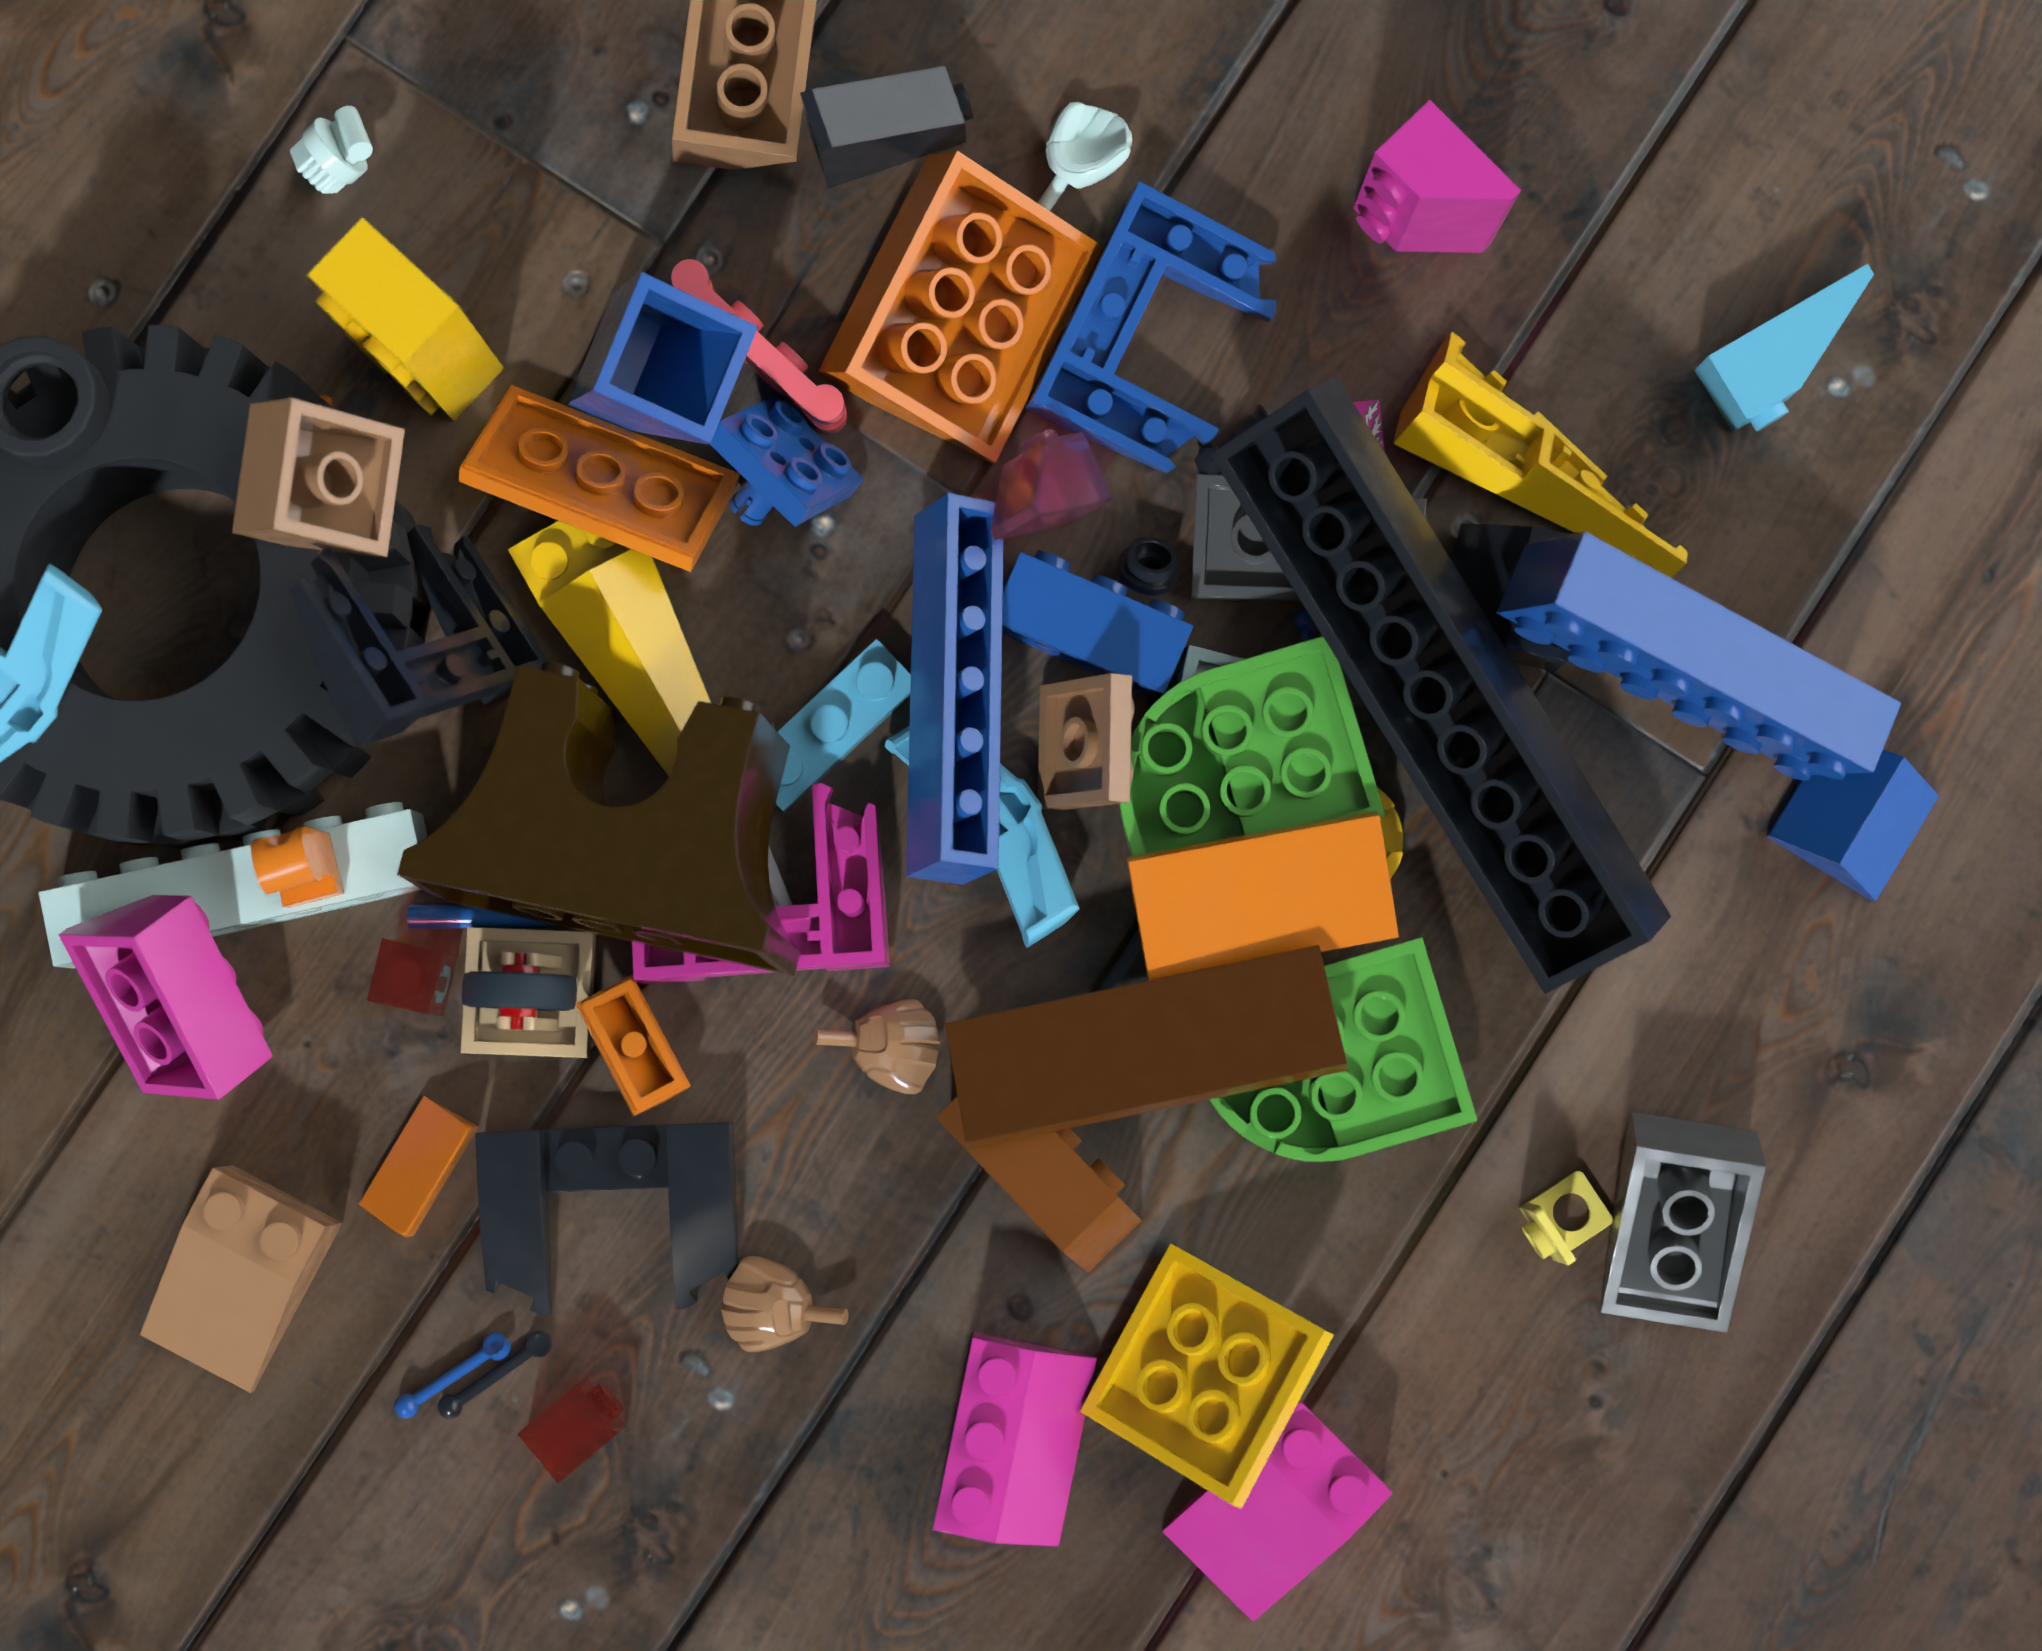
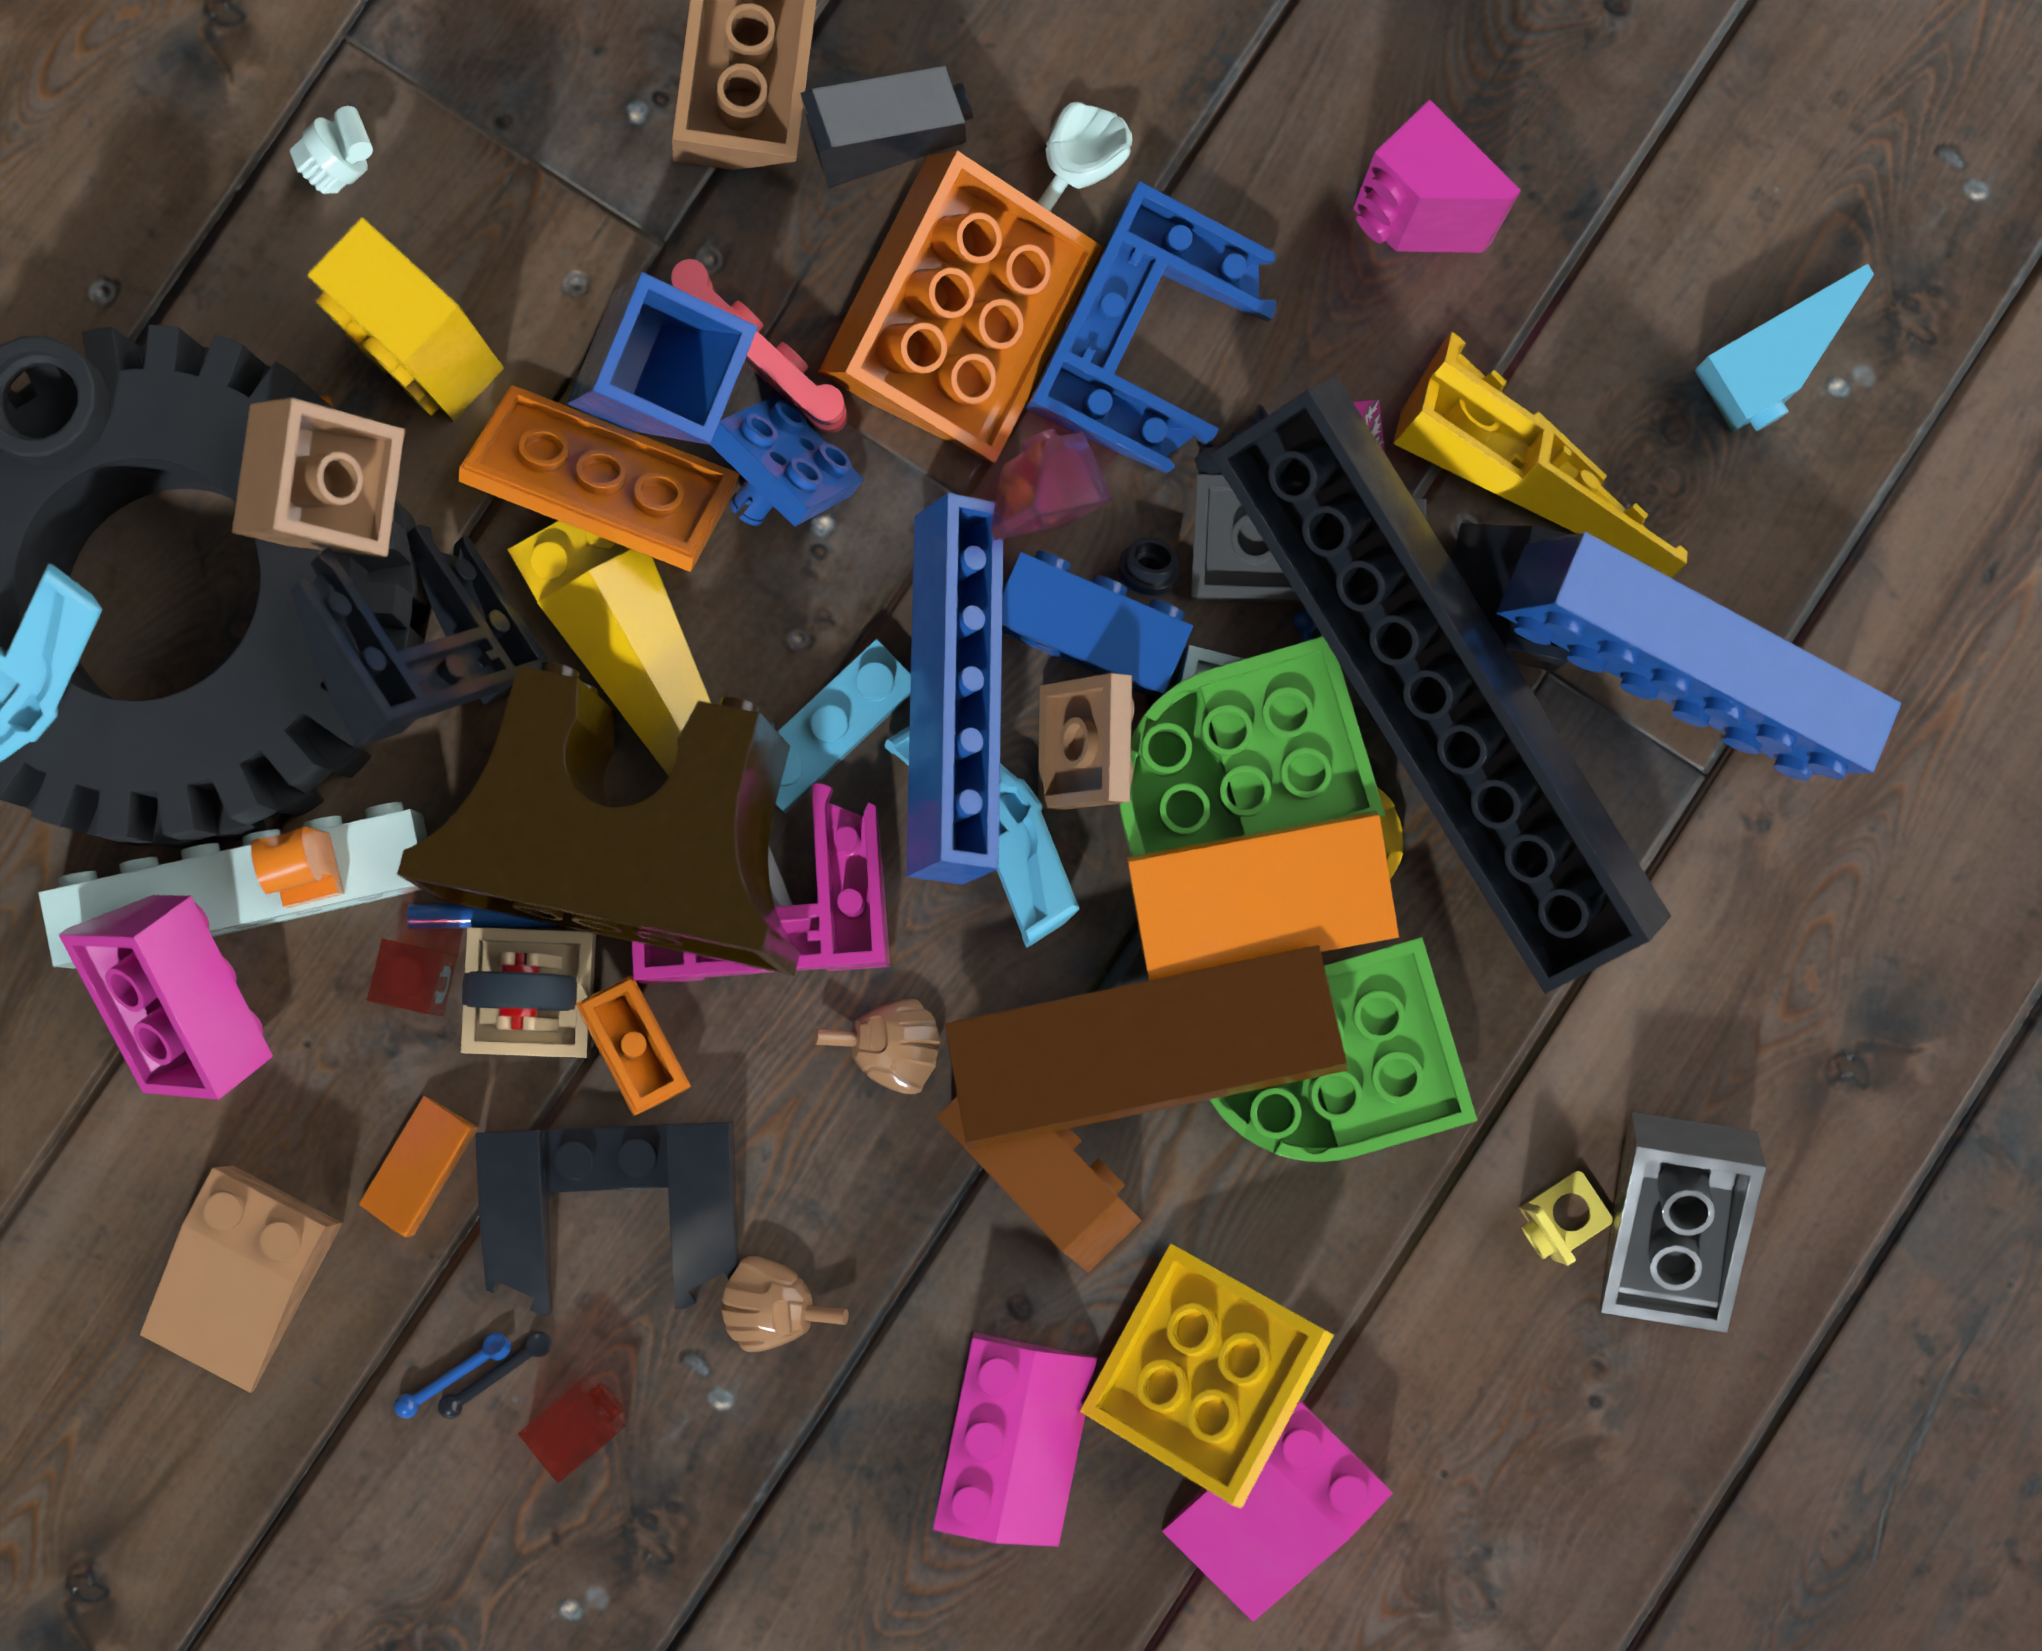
blue slope [1766,749,1939,902] -> none

